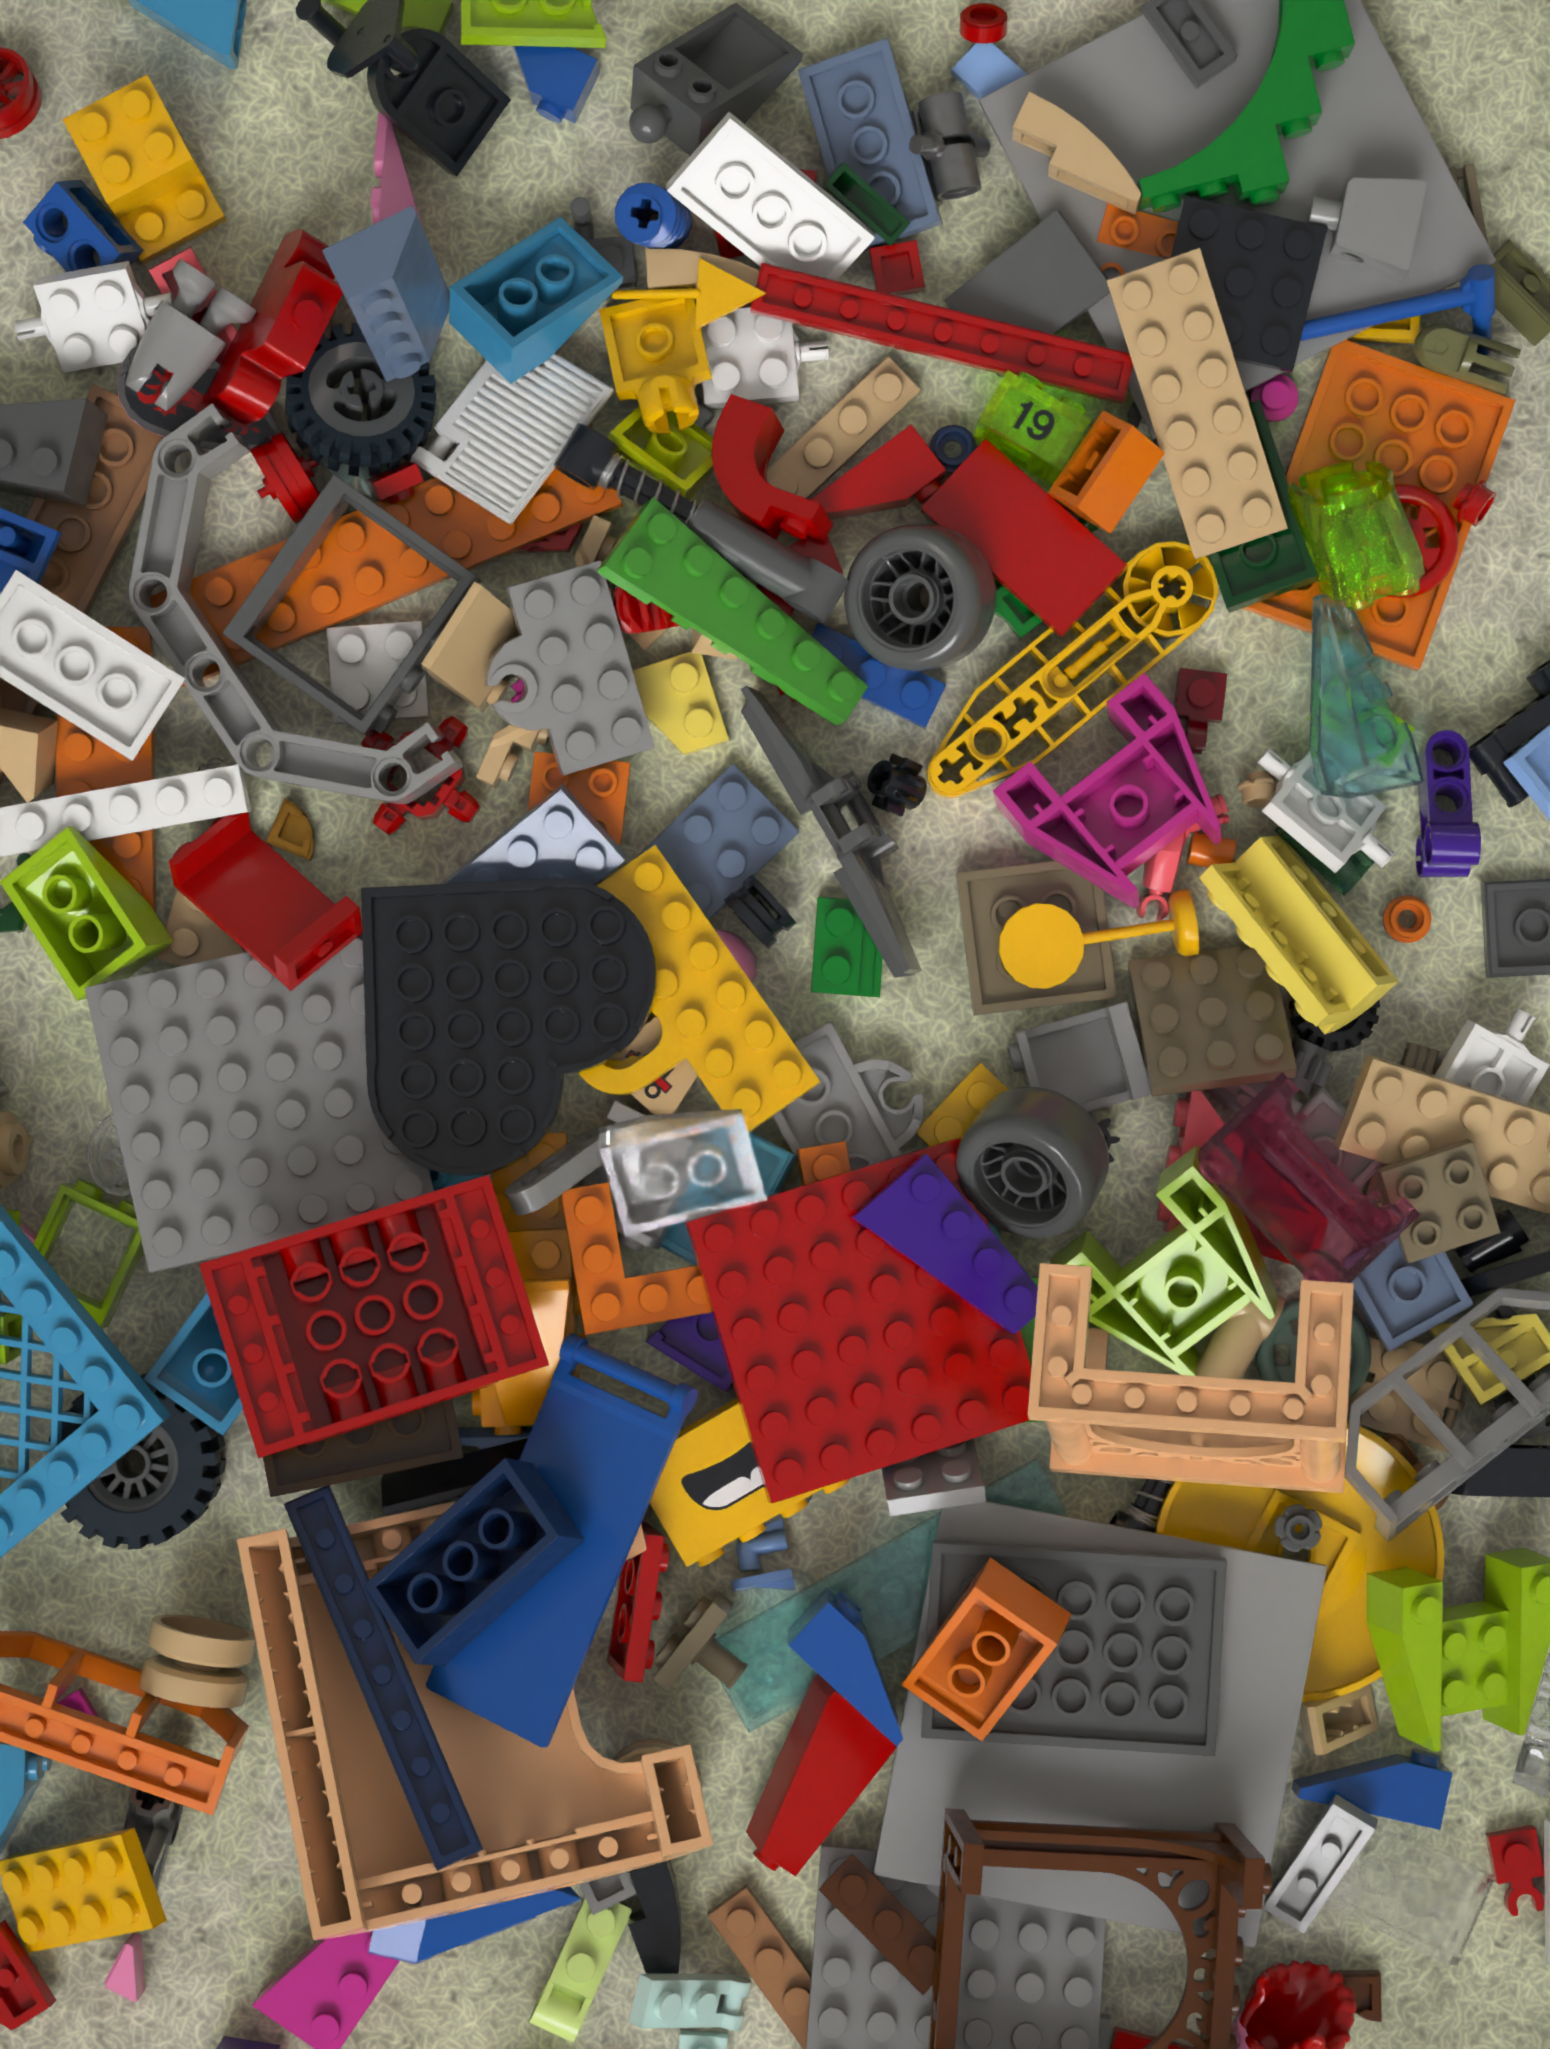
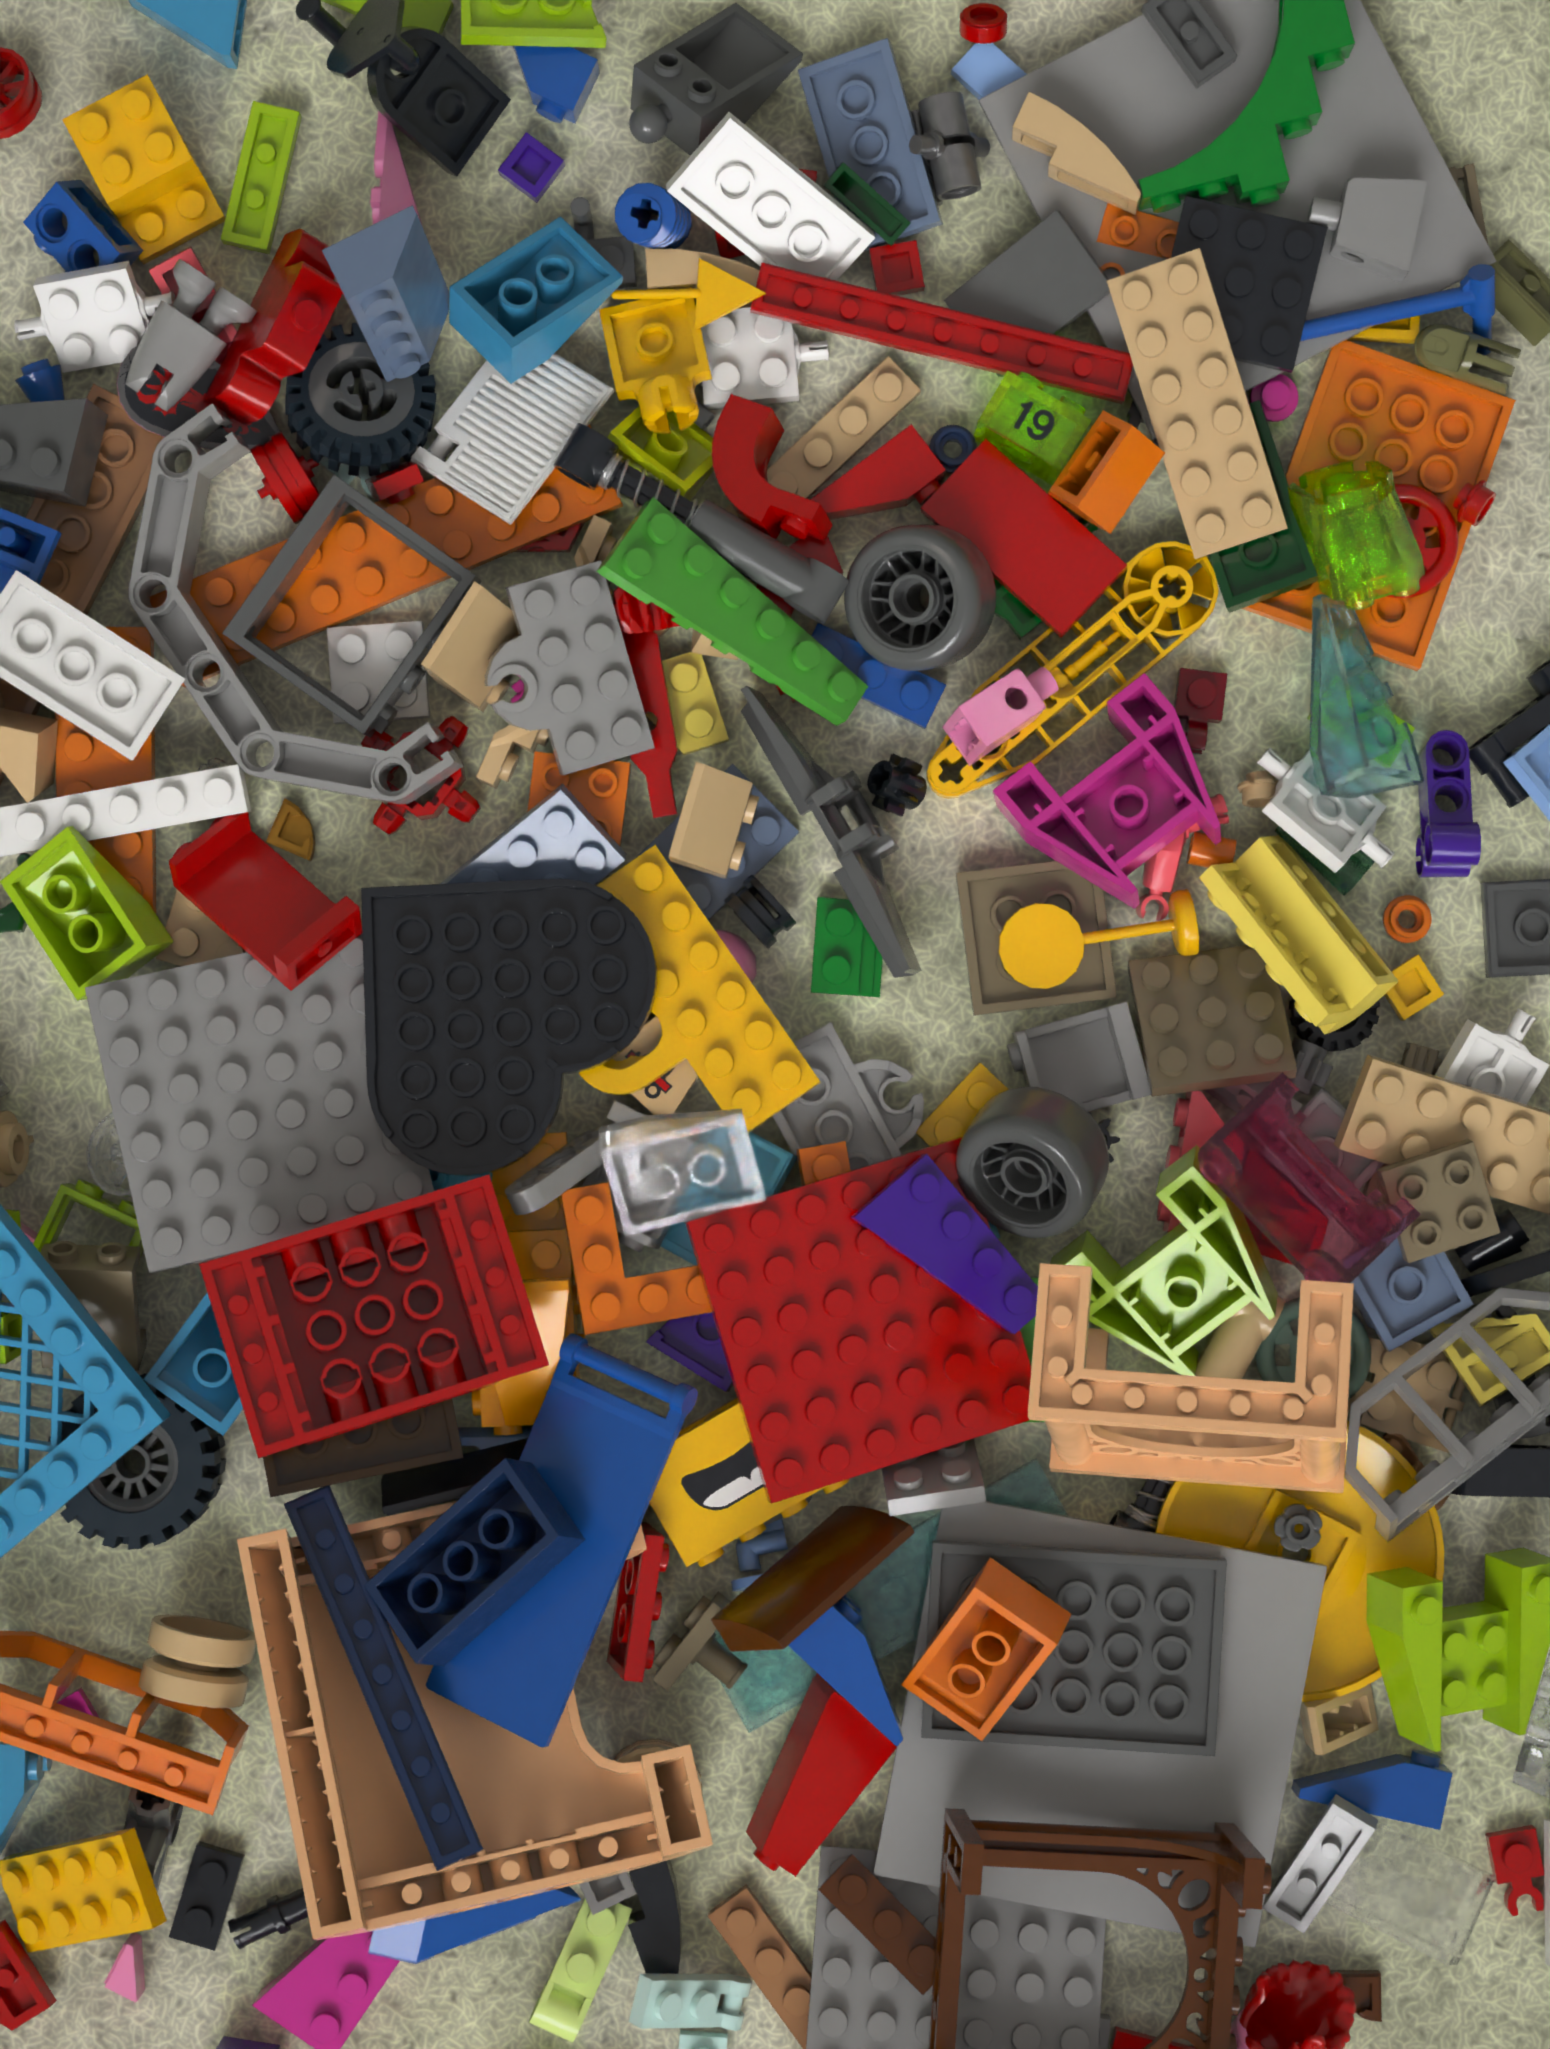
none -> blue cone [15,359,65,402]
none -> dark tan panel [40,1241,147,1371]
none -> black plate [169,1841,245,1951]
none -> lime plate [221,101,302,255]
none -> black pin [228,1888,308,1950]
none -> dark purple plate [498,132,565,203]
none -> red piece [621,631,678,818]
none -> tan slope [668,762,759,879]
none -> reddish brown slope [711,1506,915,1652]
none -> bright pink torso [942,667,1058,766]
none -> yellow plate [1384,954,1444,1021]

